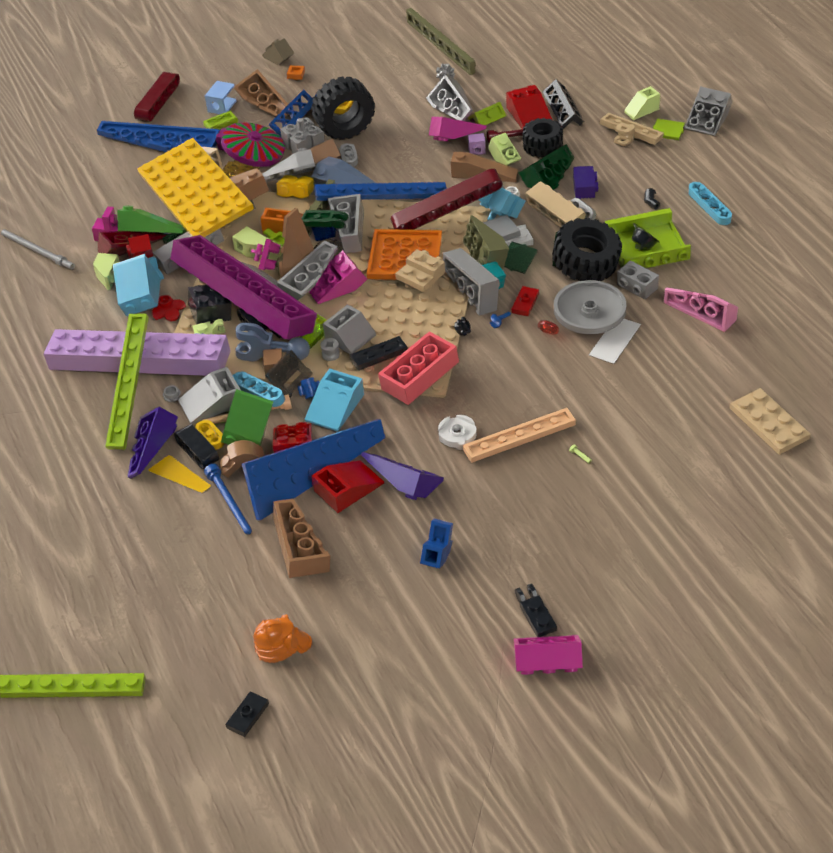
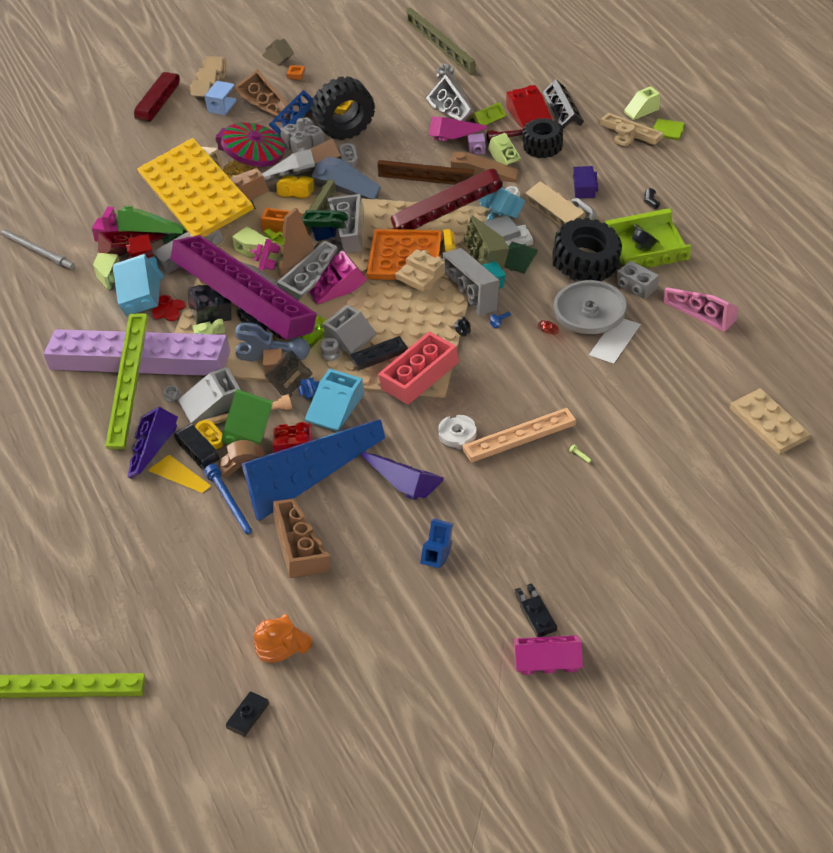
blue wing [97,121,220,152] -> none
lime plate [203,111,238,129] -> none
medium azure beam [233,371,285,407] -> none
red slope [312,460,385,513] -> none
blue plate [314,182,447,201] -> none
red plate [511,286,539,317] -> none
dark green wedge [518,144,575,190] -> none
light grey slope [684,87,732,136] -> none
medium azure beam [688,182,732,225] -> none
none -> tan brick [190,56,227,99]
none -> reddish brown plate [377,160,474,185]
none -> yellow plate [443,229,456,252]

